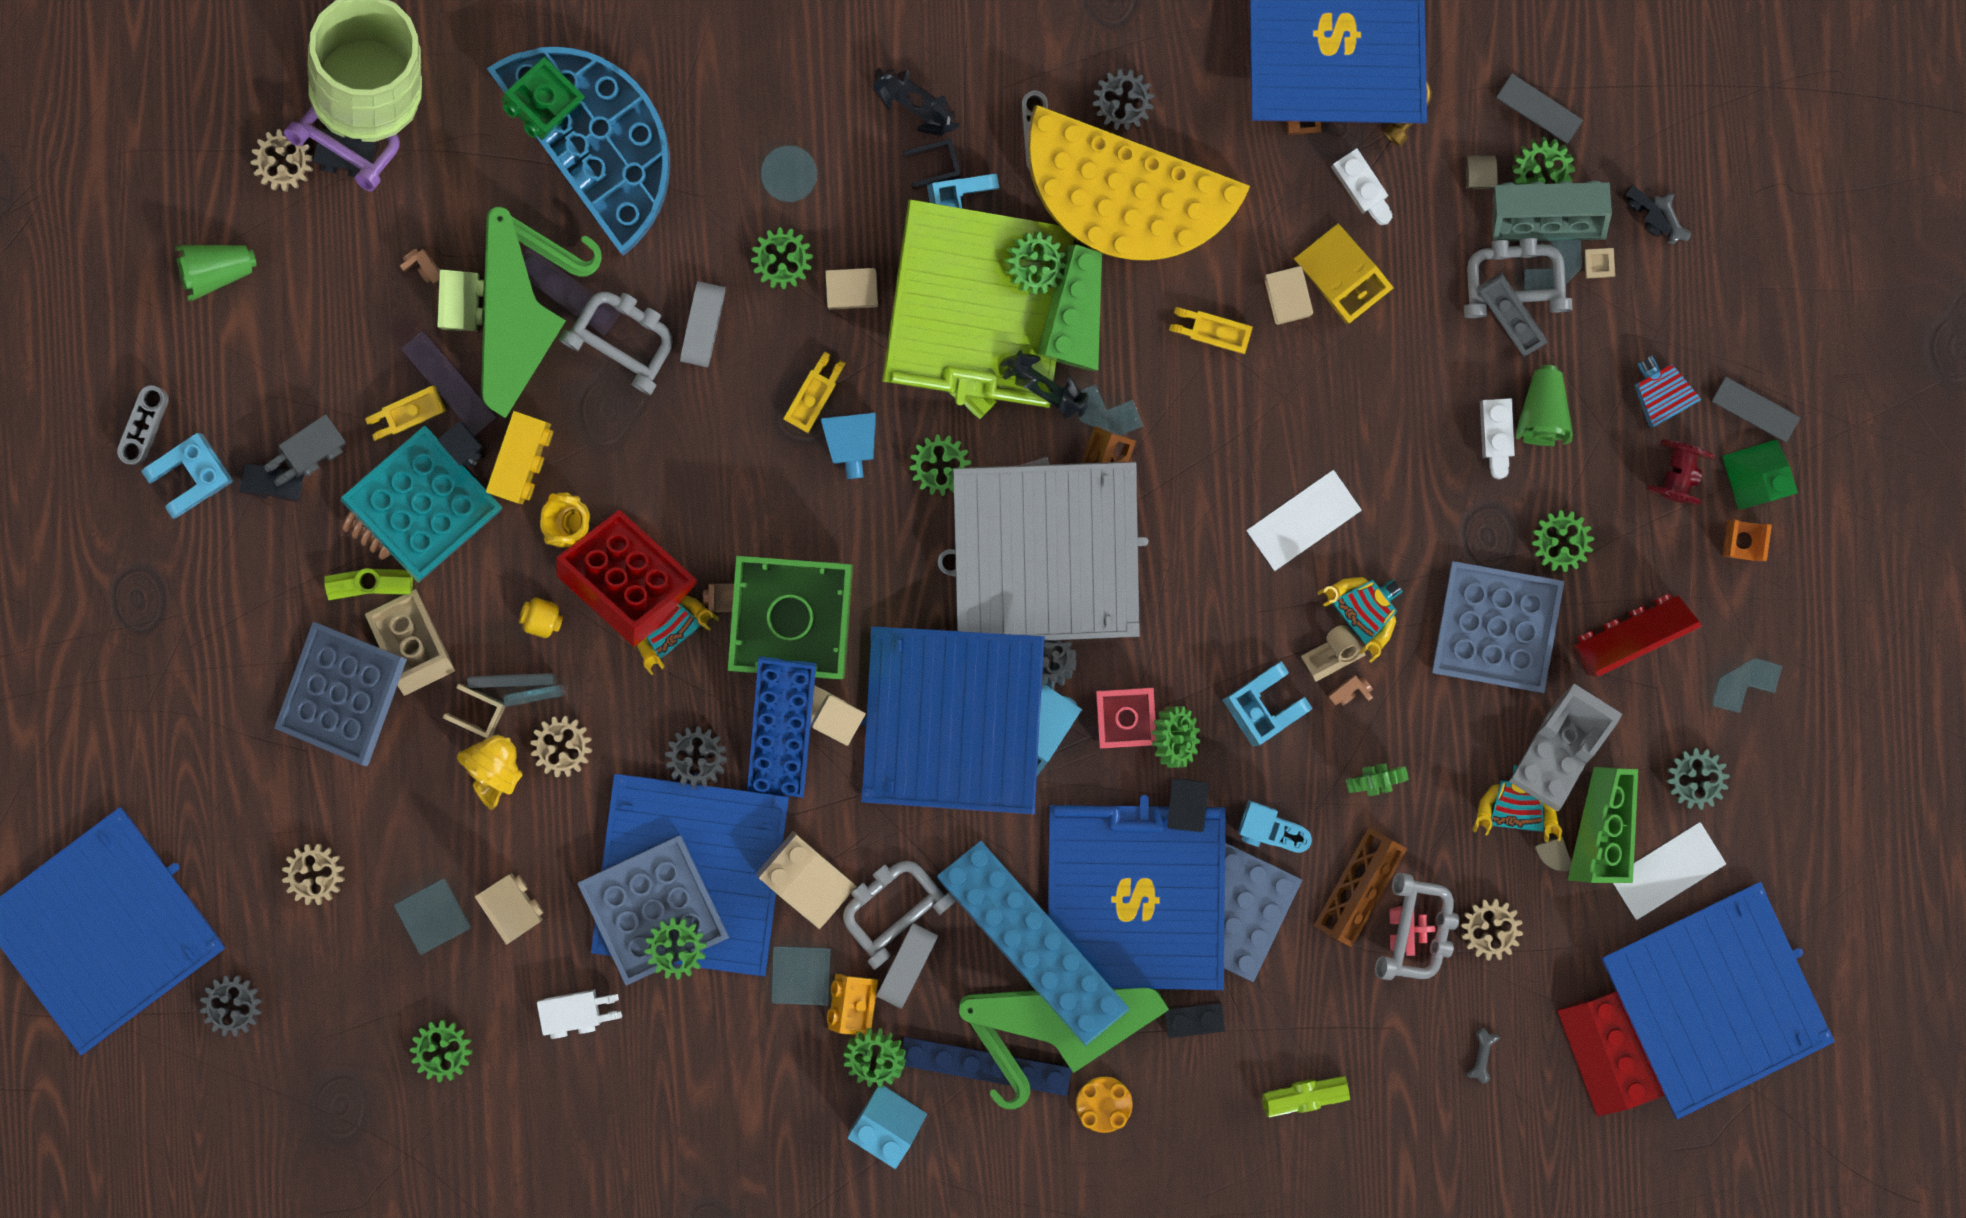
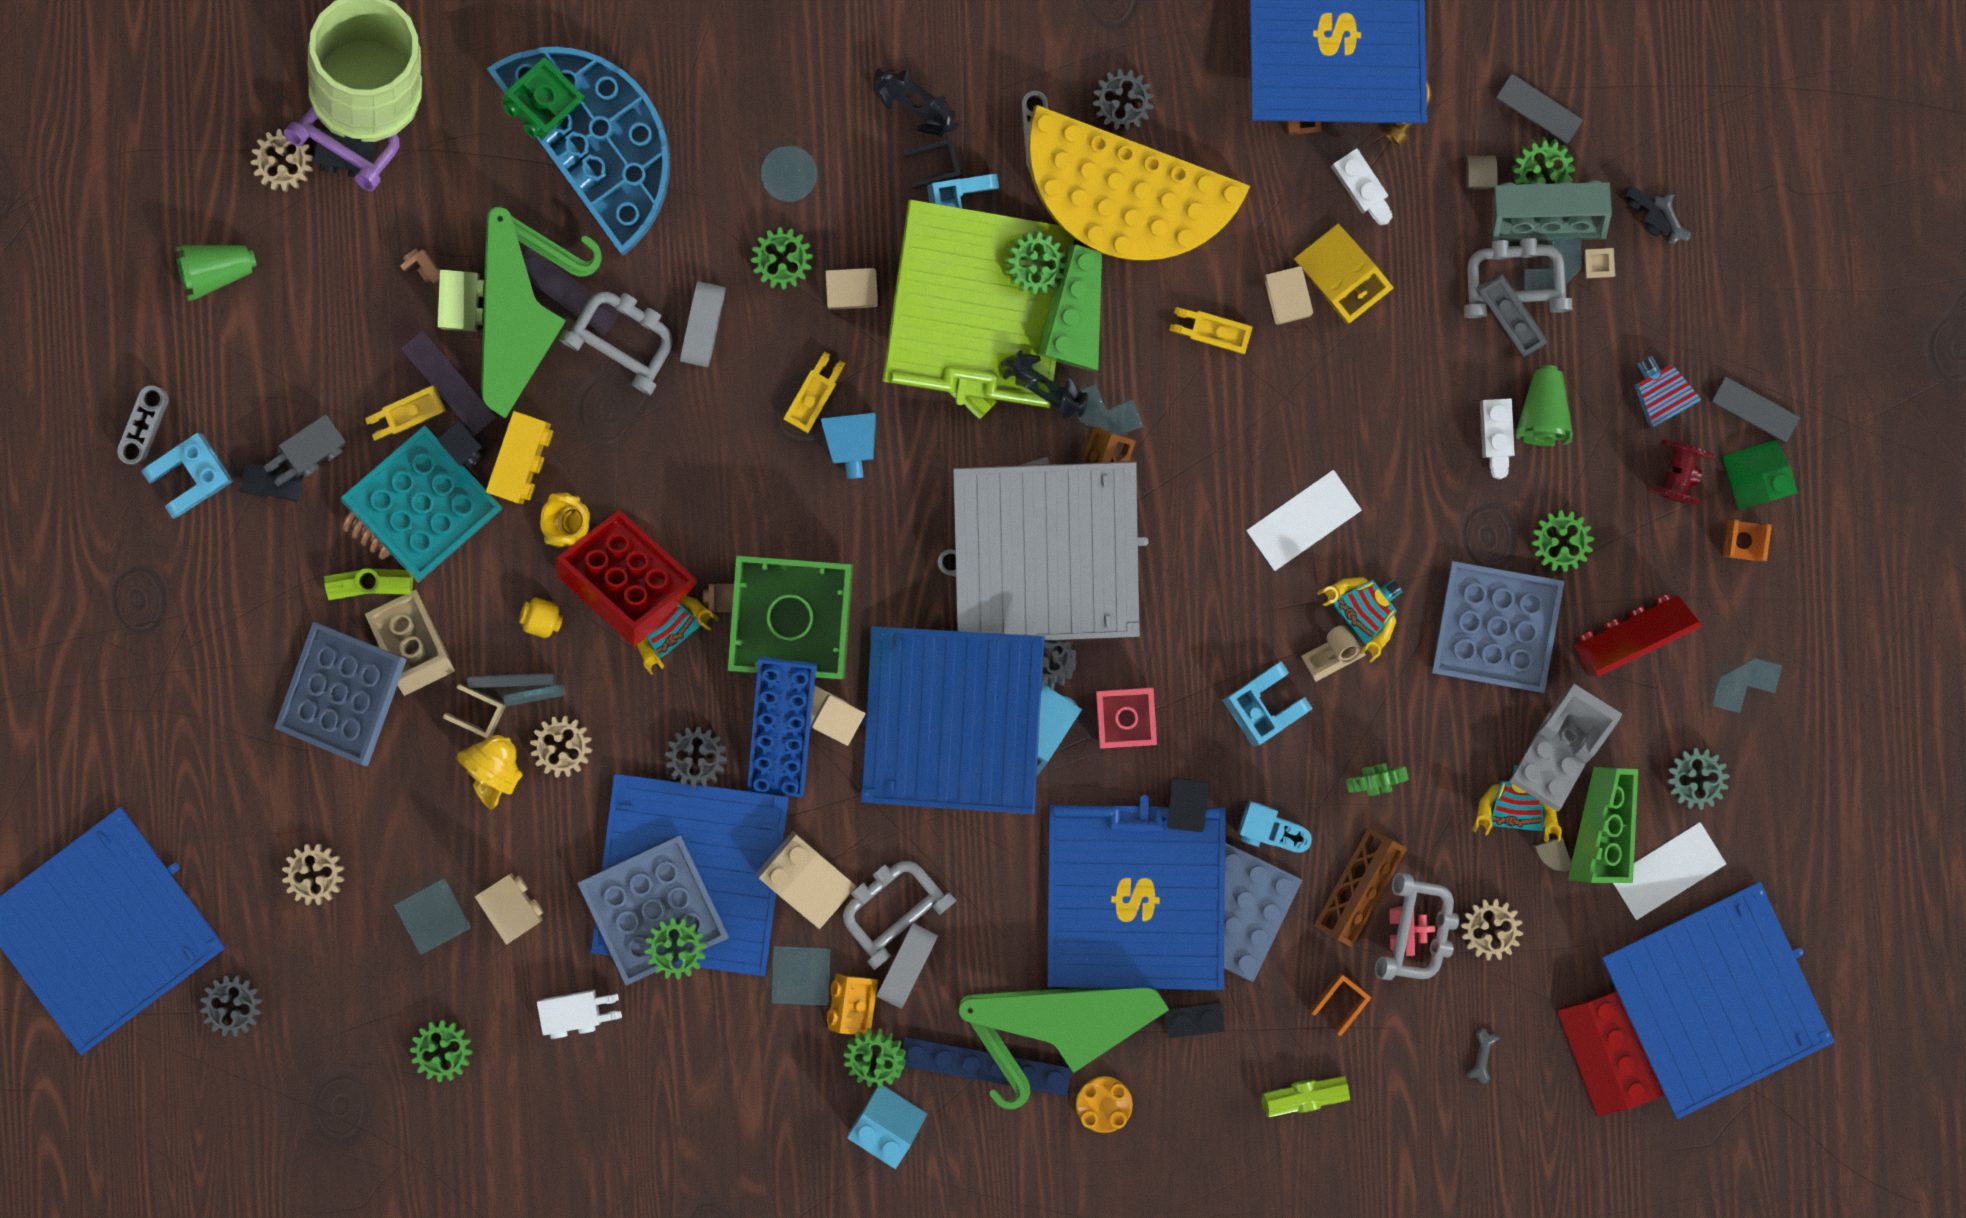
bright green gear [910,435,971,496] -> none
dark azure plate [937,841,1129,1046] -> none
bright green gear [1152,706,1200,768] -> none
nougat bracket [1327,675,1373,706] -> none
none -> orange piece [1309,972,1371,1037]

